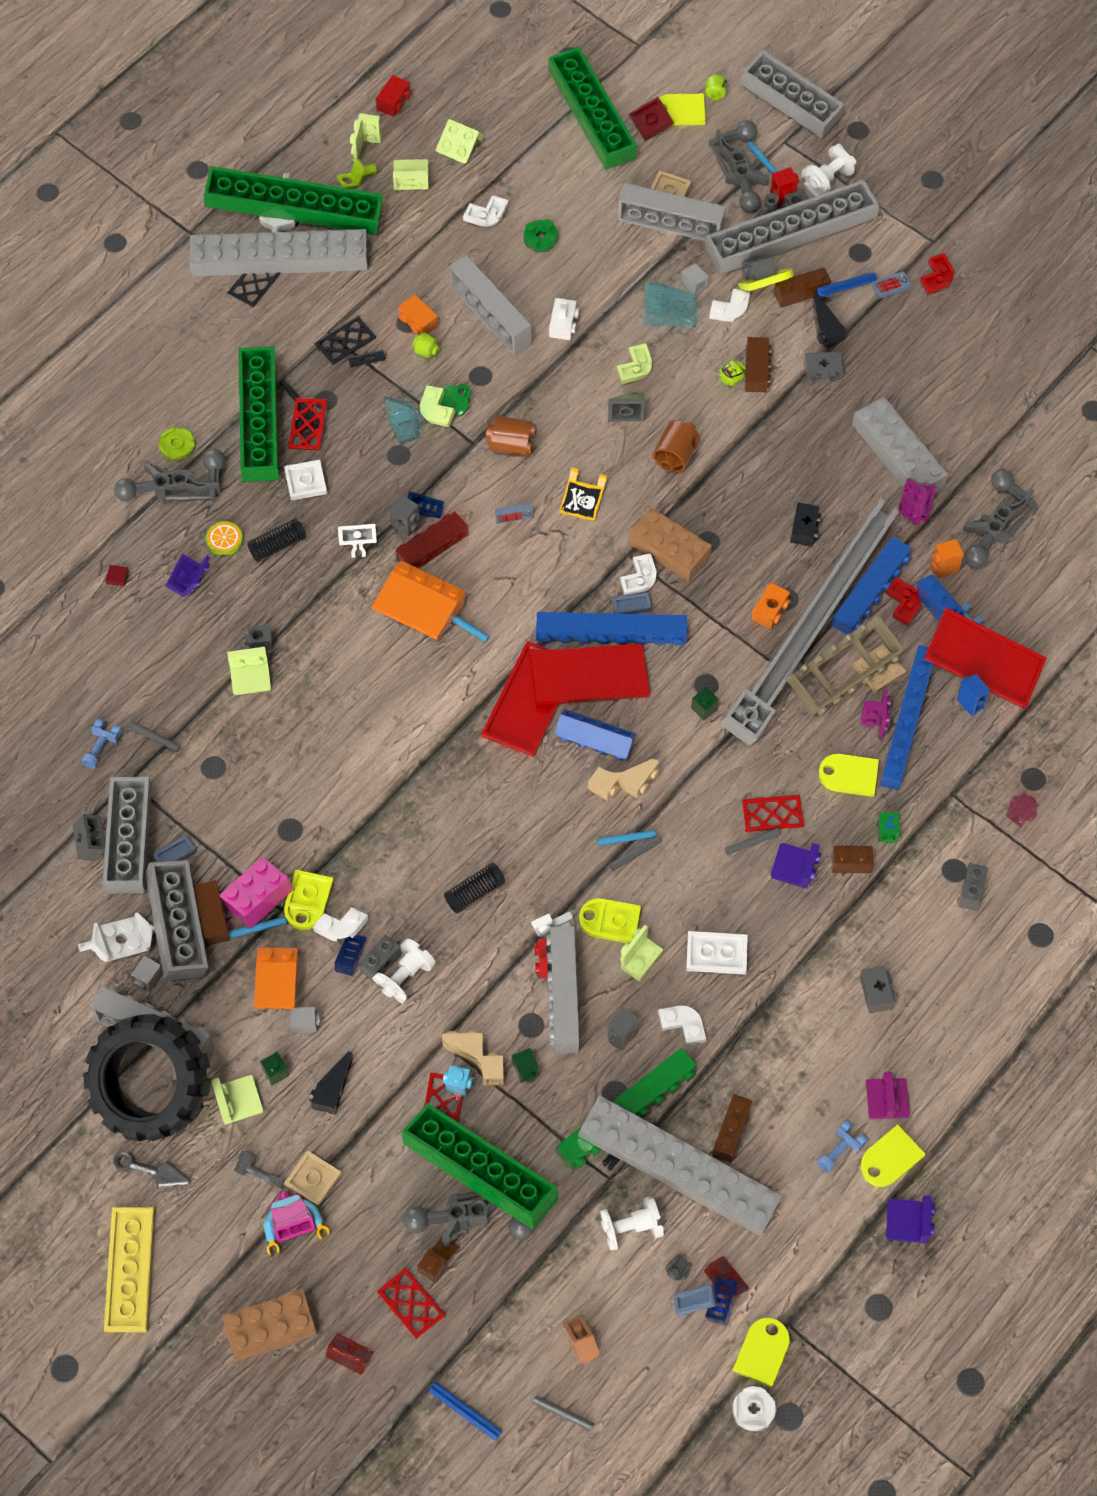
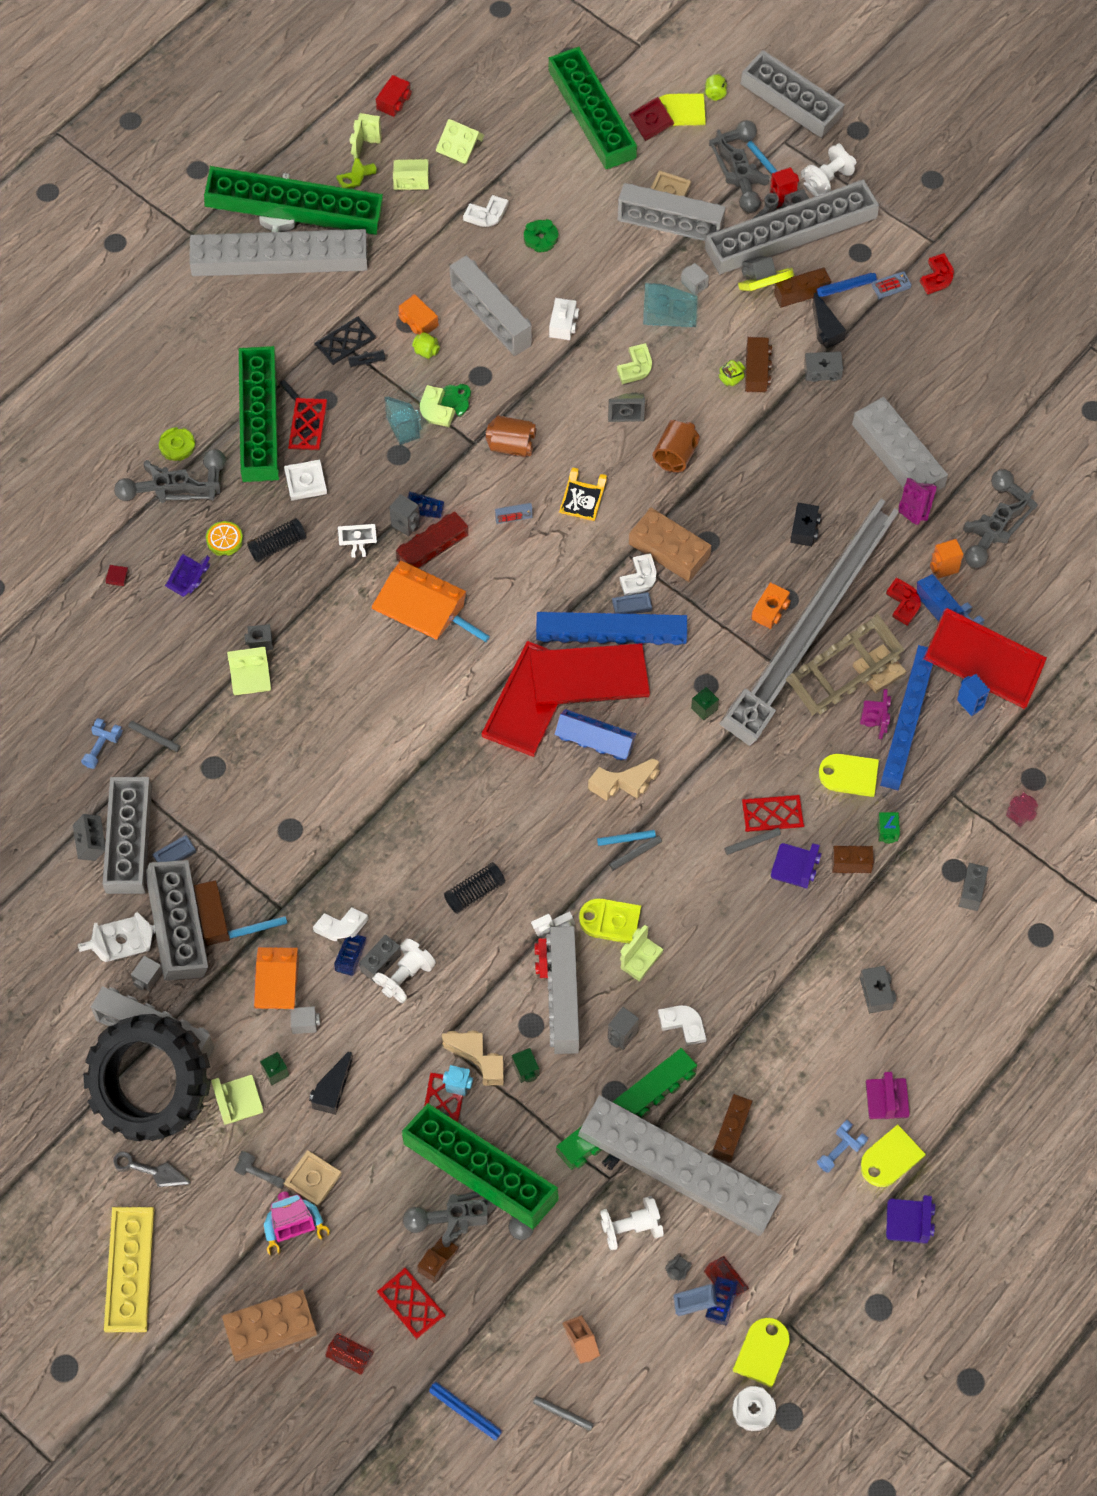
dark pink brick [219,857,293,929] -> none
black window [227,272,281,308] -> none
neon yellow tile [284,870,334,930] -> none
white plate [686,931,748,975] -> none
white plate [709,289,751,322] -> none
blue brick [832,537,912,635] -> none

